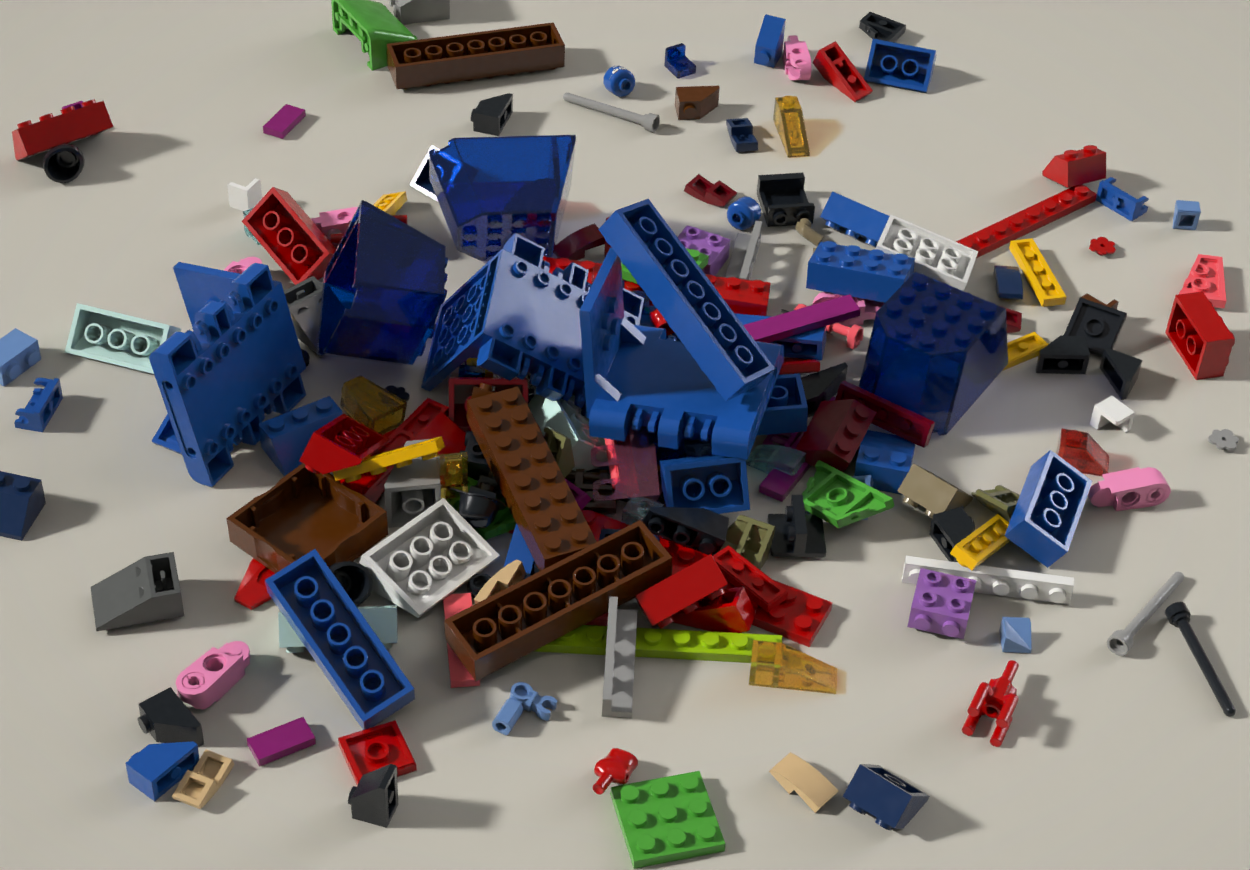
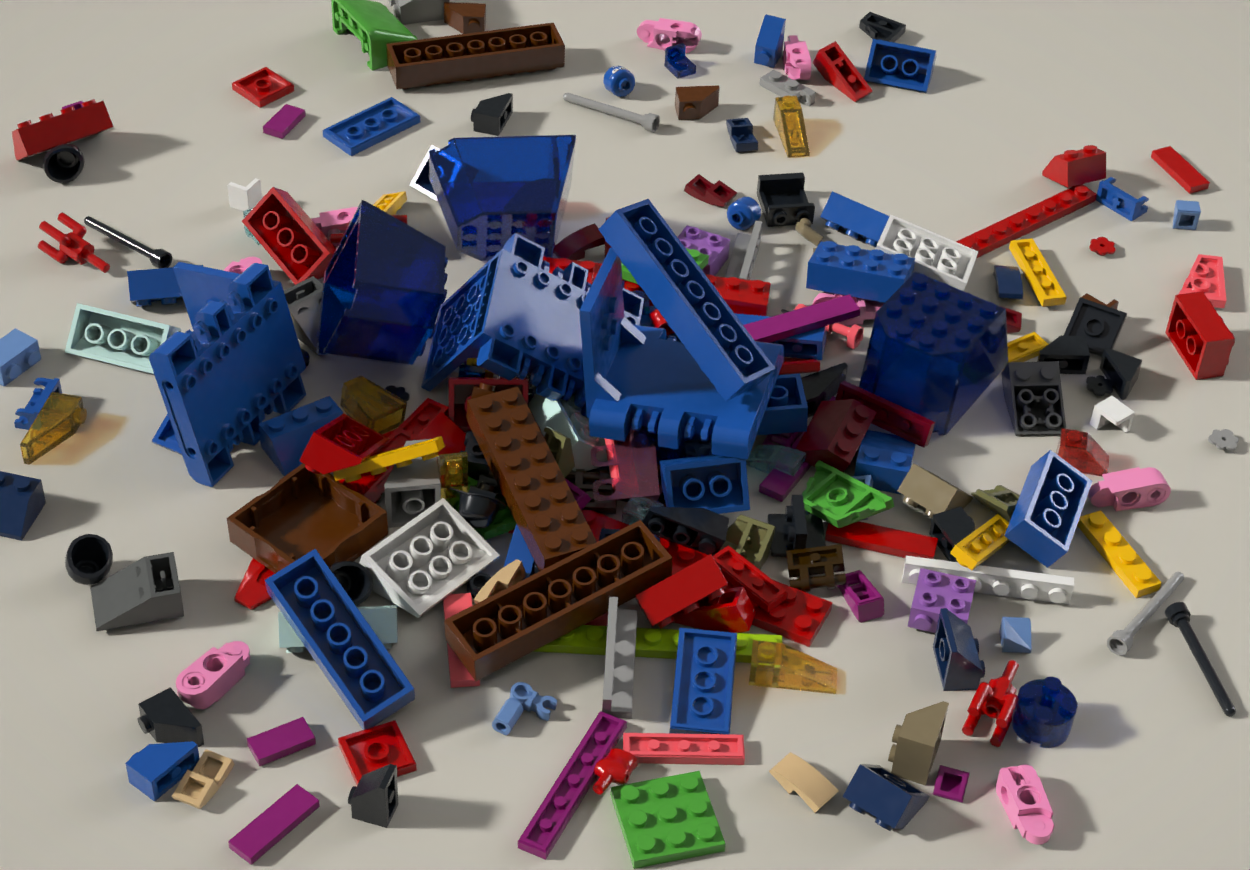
none -> clear yellow slope [20,392,87,465]
none -> red plant [38,212,110,273]
none -> black hat [65,534,113,585]
none -> black piece [84,216,172,269]
none -> blue slope [127,265,204,307]
none -> magenta tile [228,784,320,865]
none -> red tile [232,67,294,108]
none -> blue tile [323,97,421,156]
none -> reddish brown slope [444,2,486,34]
none -> magenta tile [518,711,627,860]
none -> coral tile [623,733,745,765]
none -> bright pink piece [637,18,702,54]
none -> blue tile [669,628,737,734]
none -> light grey hinge [759,70,816,106]
none -> dark brown plate [786,544,847,592]
none -> red tile [825,521,938,559]
none -> magenta slope [838,570,884,622]
none -> dark tan slope [888,701,949,786]
none -> dark blue slope [933,608,985,691]
none -> magenta slope [933,765,970,803]
none -> bright pink piece [996,764,1054,845]
none -> dark grey slope [1001,361,1067,436]
none -> clear blue brick [1012,676,1078,748]
none -> yellow plate [1077,510,1162,598]
none -> black plant [1086,375,1114,396]
none -> red tile [1151,146,1210,194]

